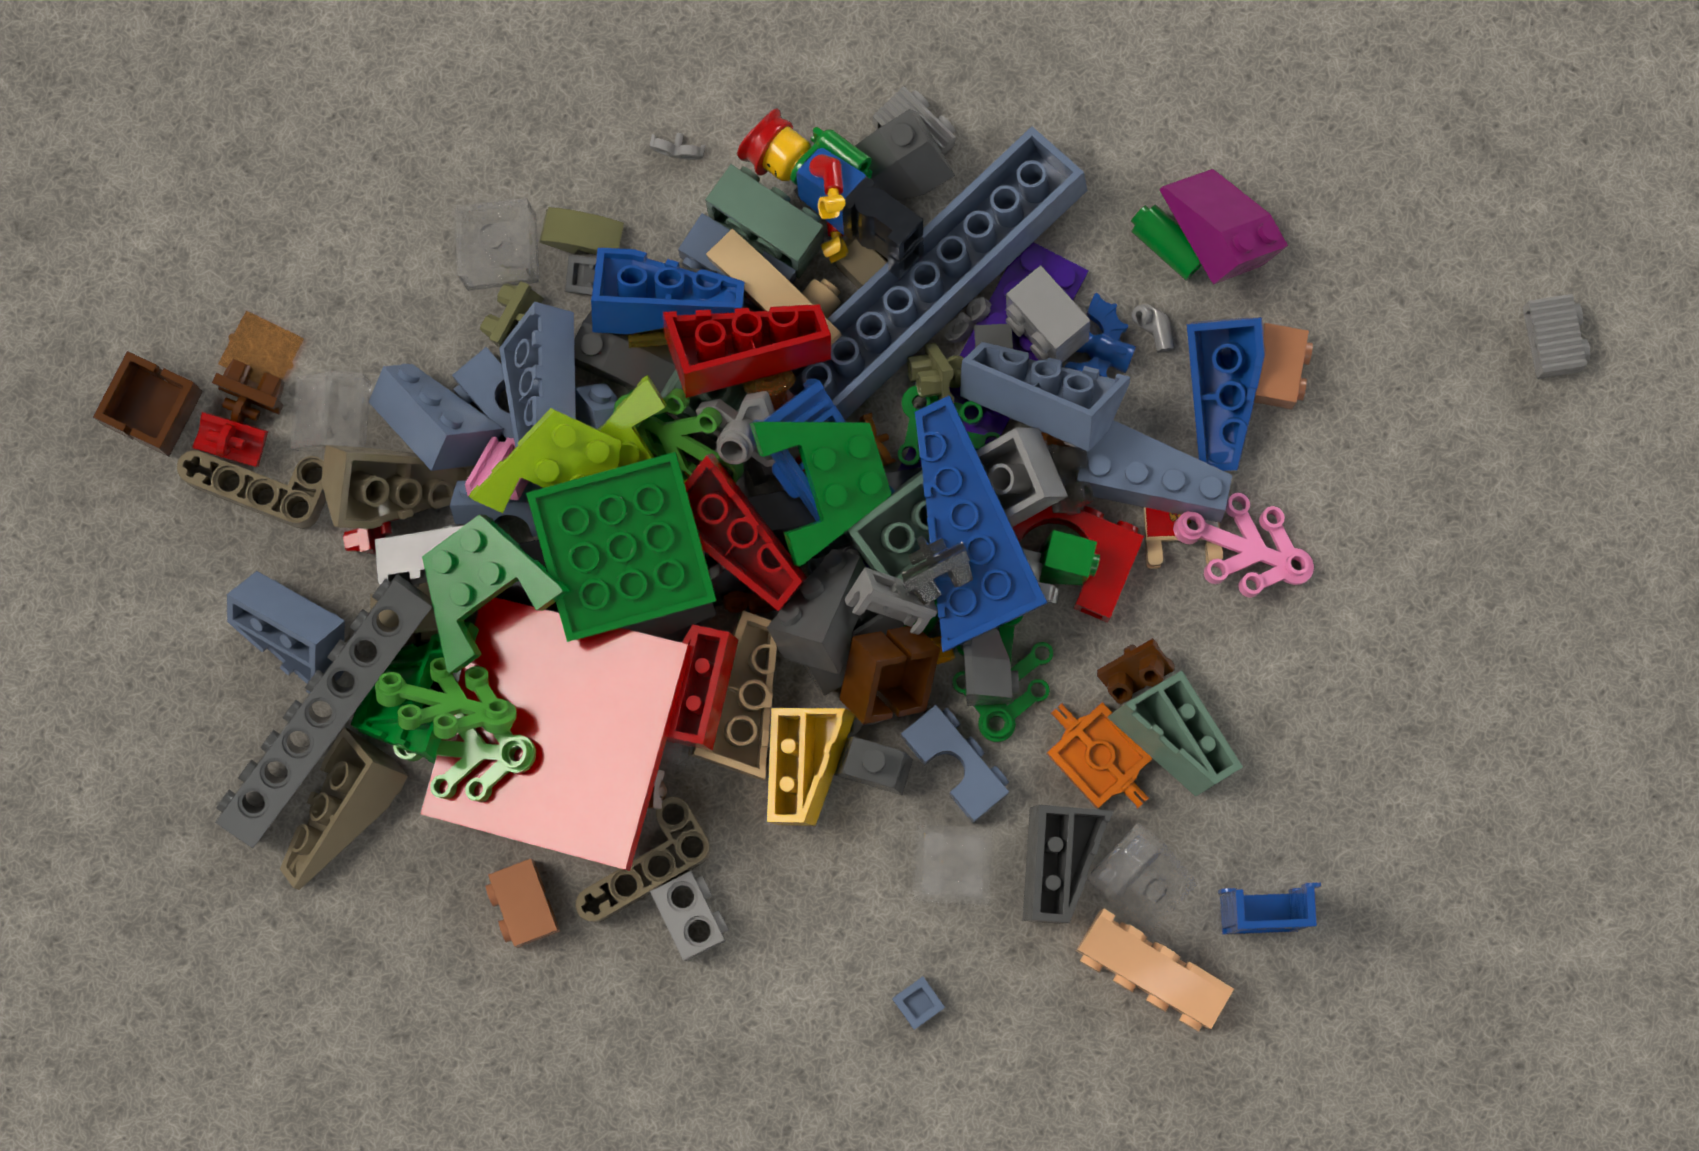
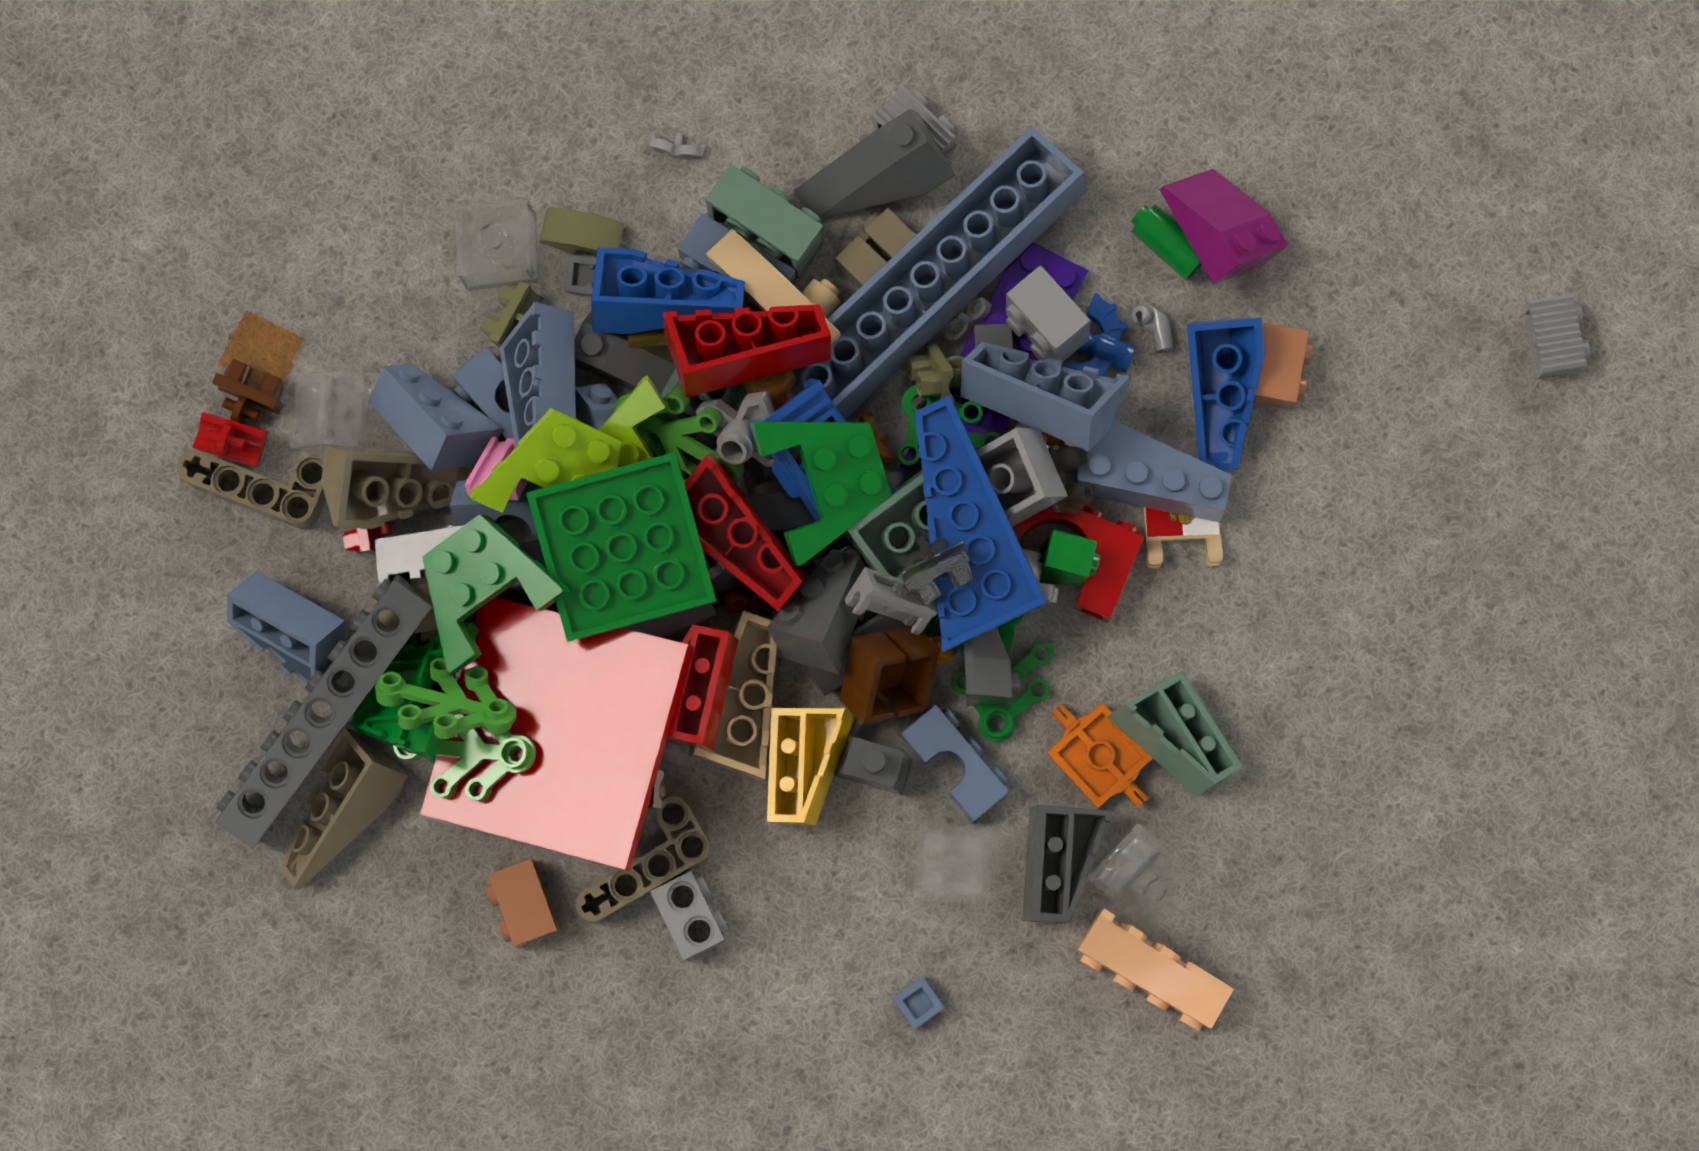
reddish brown piece [93,351,203,457] -> none
piece [737,108,924,279] -> none
reddish brown hips [1097,638,1175,704] -> none
bright pink plant [1173,493,1314,598] -> none
blue piece [1218,883,1321,934] -> none

